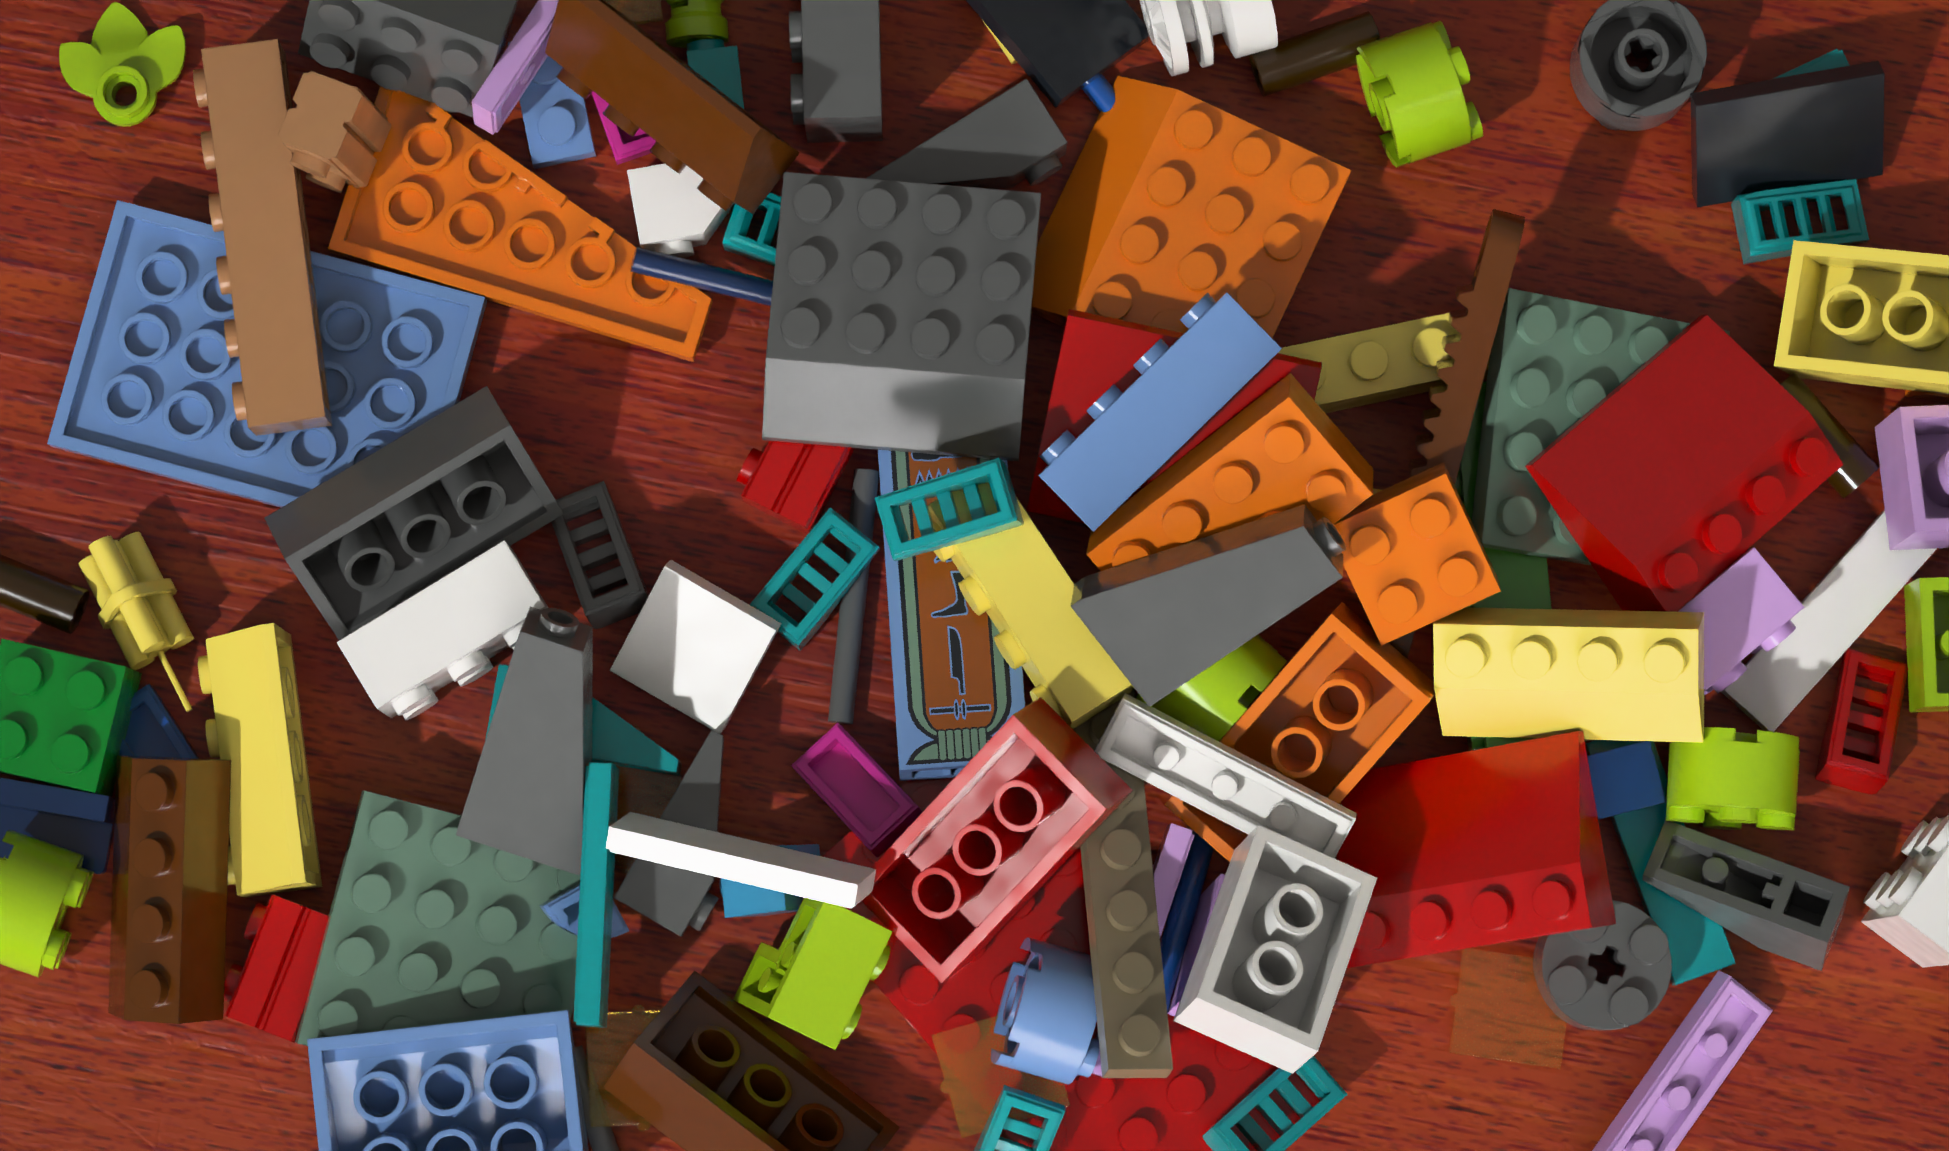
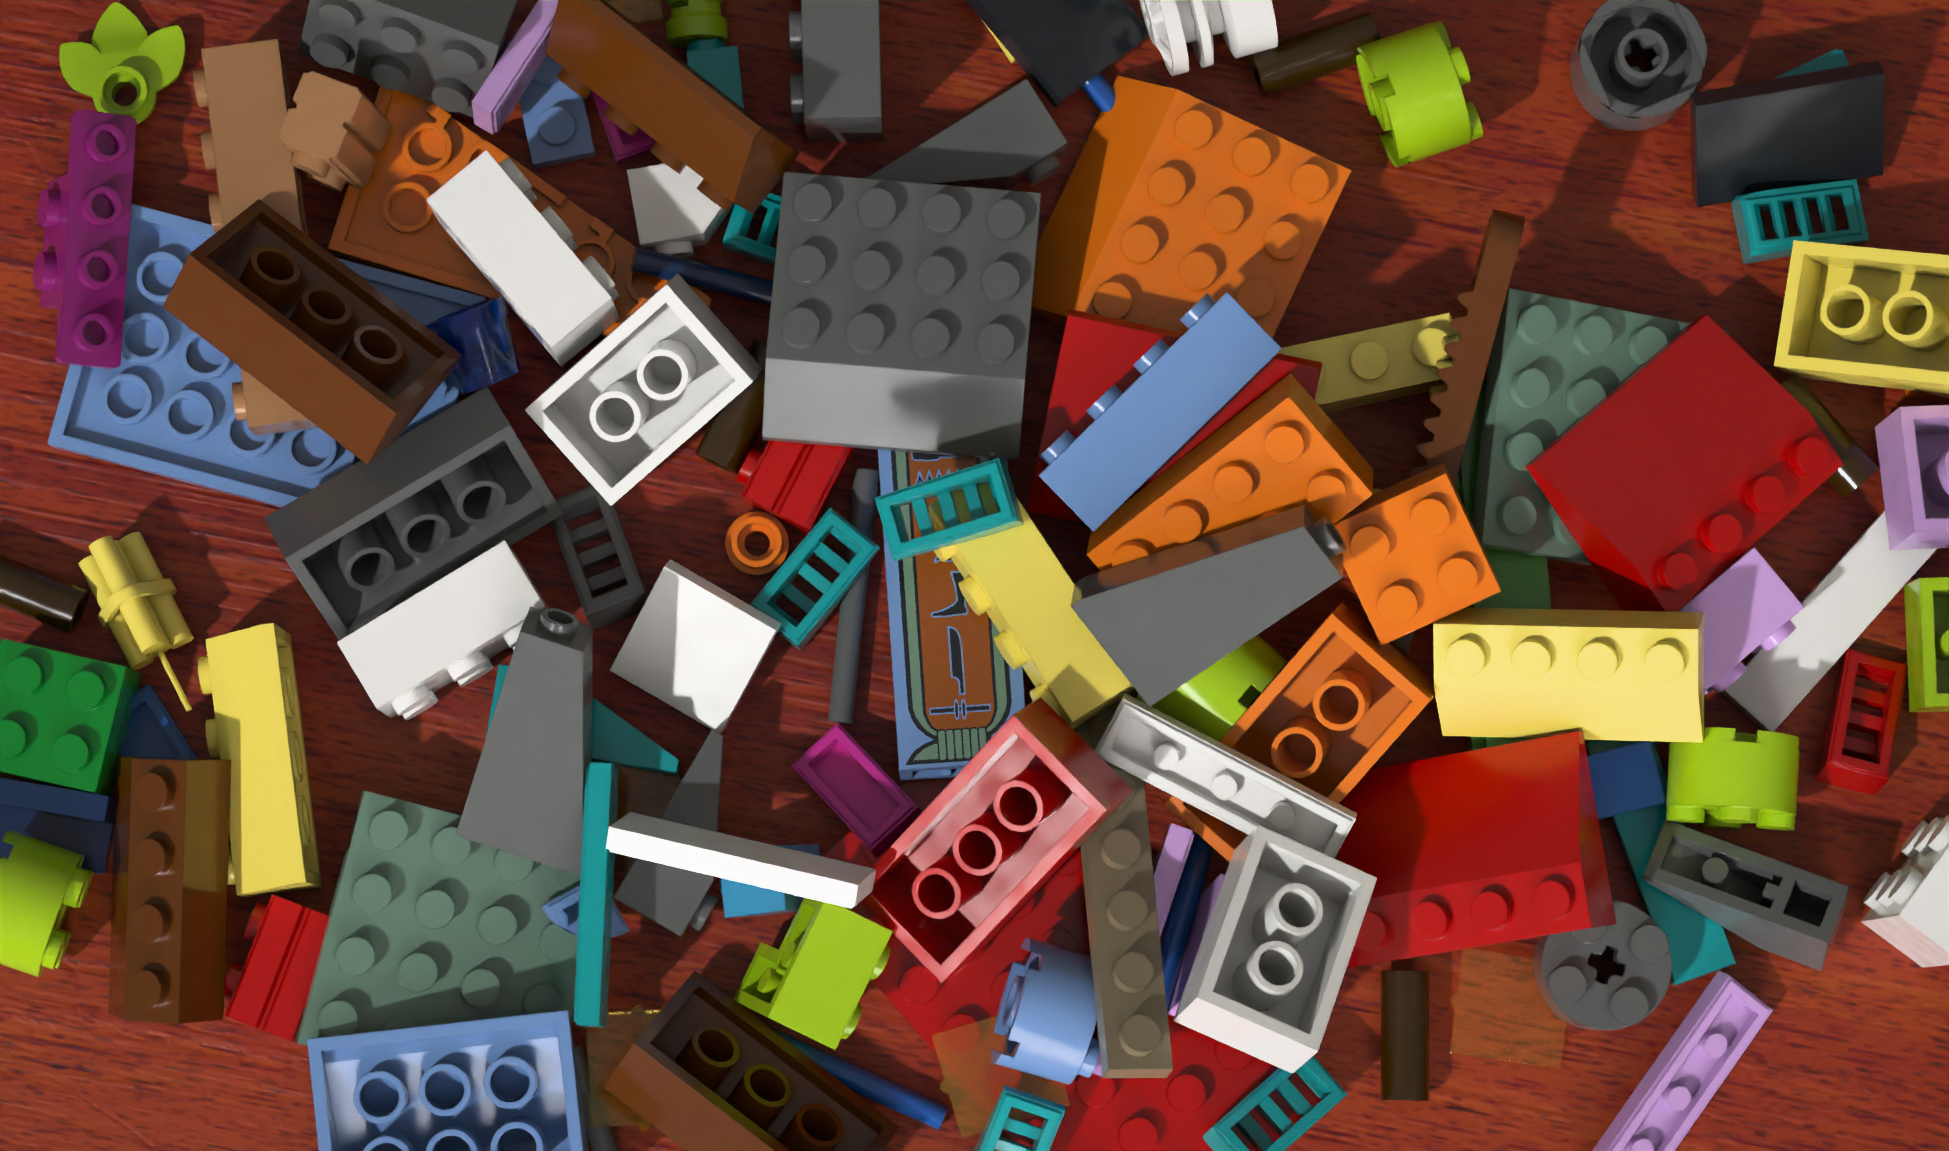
none -> magenta bracket [33,109,137,369]
none -> reddish brown slope [163,199,462,465]
none -> clear blue piece [425,295,521,394]
none -> white brick [426,150,620,367]
none -> white brick [525,273,763,506]
none -> dark brown piece [695,340,767,475]
none -> orange plate [725,512,789,576]
none -> blue bar [768,1026,949,1130]
none -> dark brown piece [1381,970,1429,1101]

